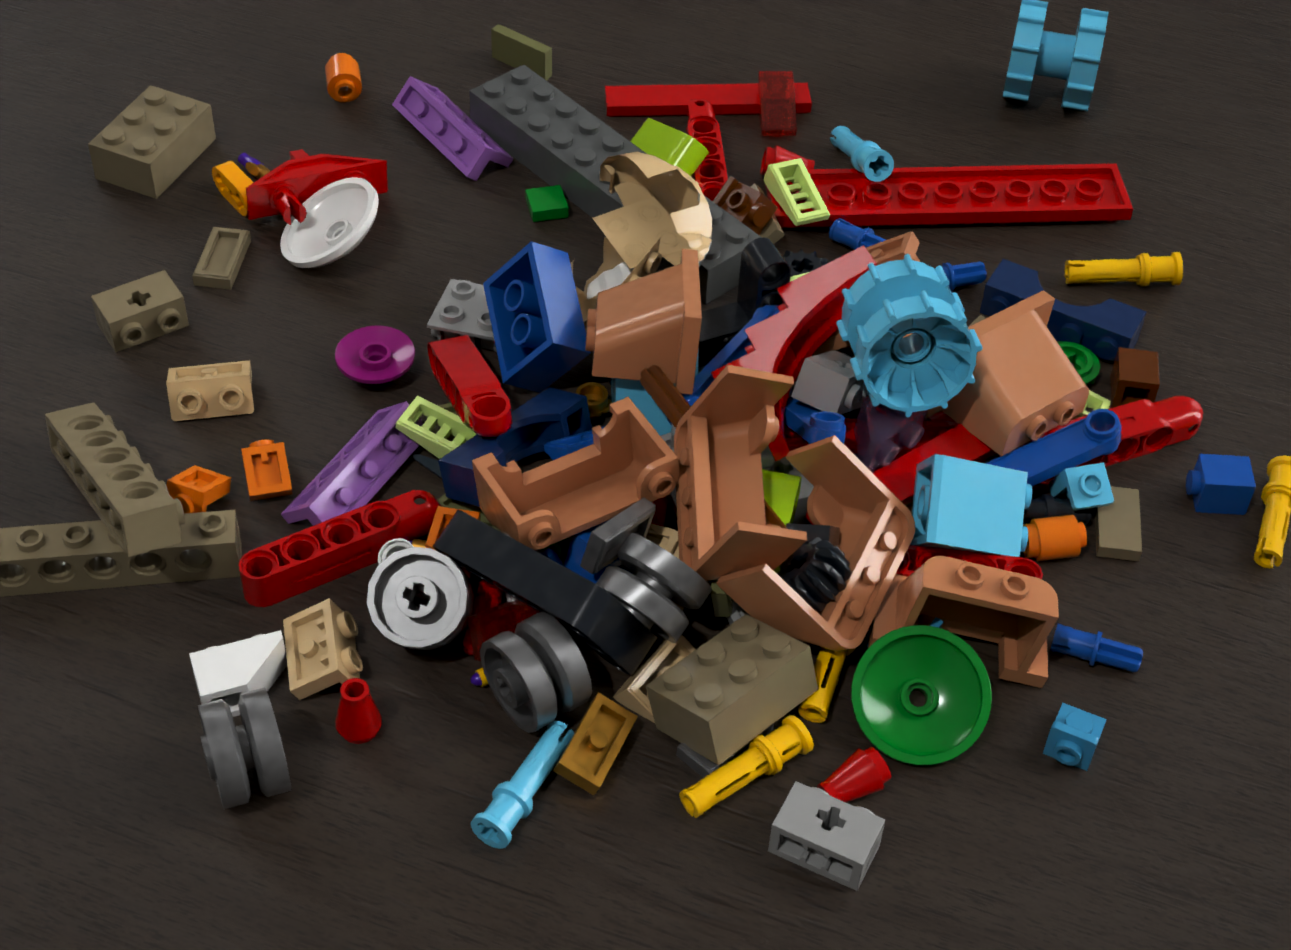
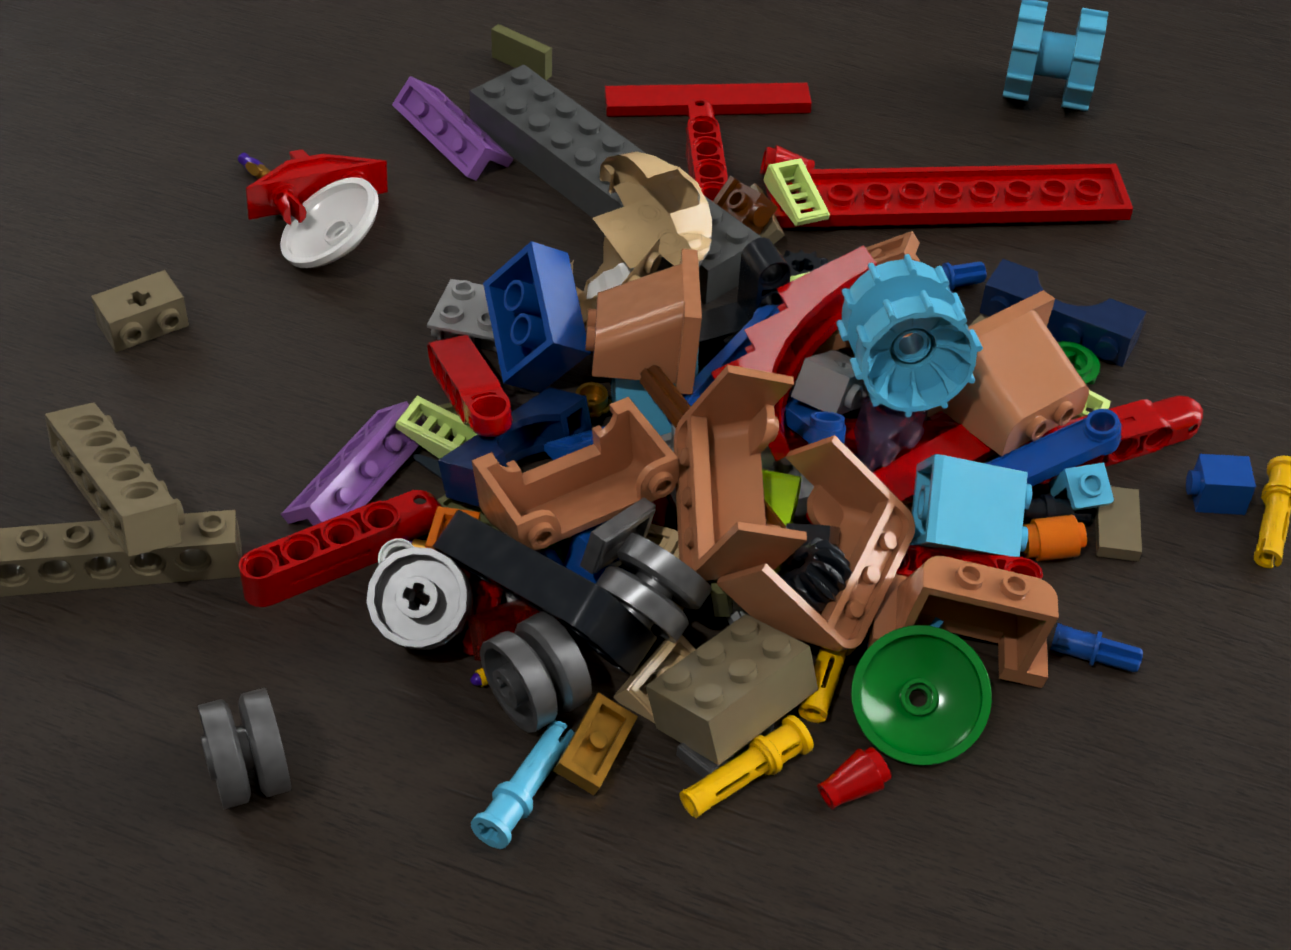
dark tan brick [88,85,216,199] -> none
tan bracket [166,360,254,421] -> none
orange bracket [166,465,231,514] -> none
white slope [189,630,287,717] -> none
dark tan tile [192,227,251,290] -> none
light orange beam [212,160,254,216] -> none
orange bracket [241,439,292,501] -> none
tan bracket [283,598,363,700] -> none
orange brick [325,53,362,102] -> none
magenta dish [335,325,415,384] -> none
red cone [335,678,382,744] -> none
green tile [525,185,569,222] -> none
lime beam [630,118,709,176] -> none
clear red slope [758,71,797,137] -> none
light grey brick [768,781,885,891] -> none
blue axle [829,218,886,250] -> none
medium azure pin [830,126,894,182] -> none
dark azure bracket [1043,702,1107,771] -> none
yellow pin [1064,252,1183,286] -> none
reddish brown brick [1110,347,1160,408] -> none

